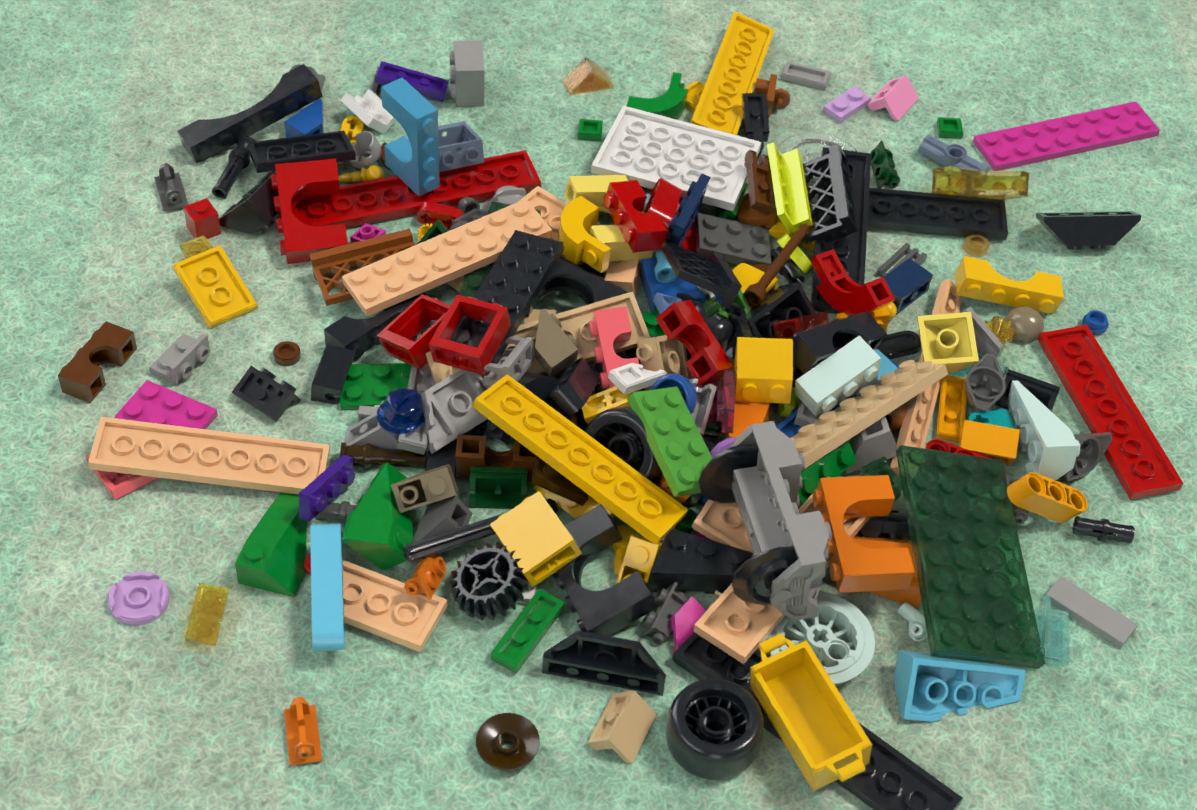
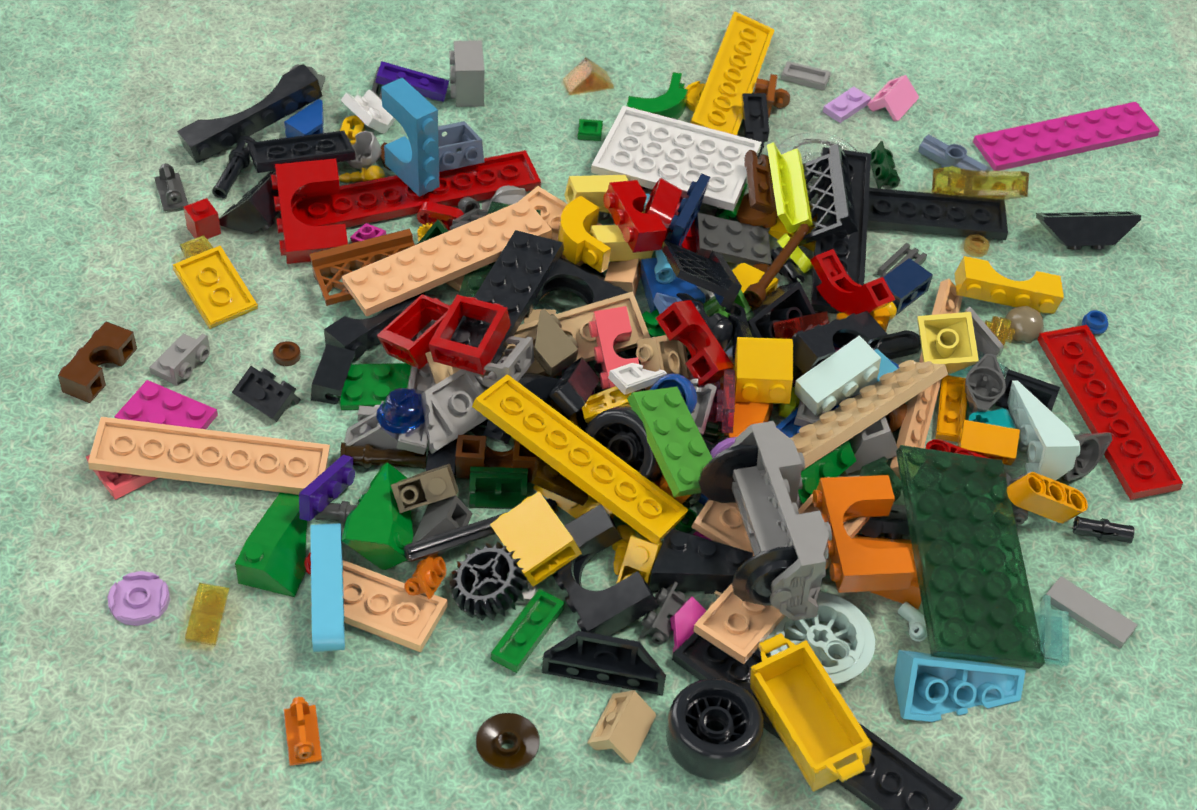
green tile [936,117,964,139] -> none

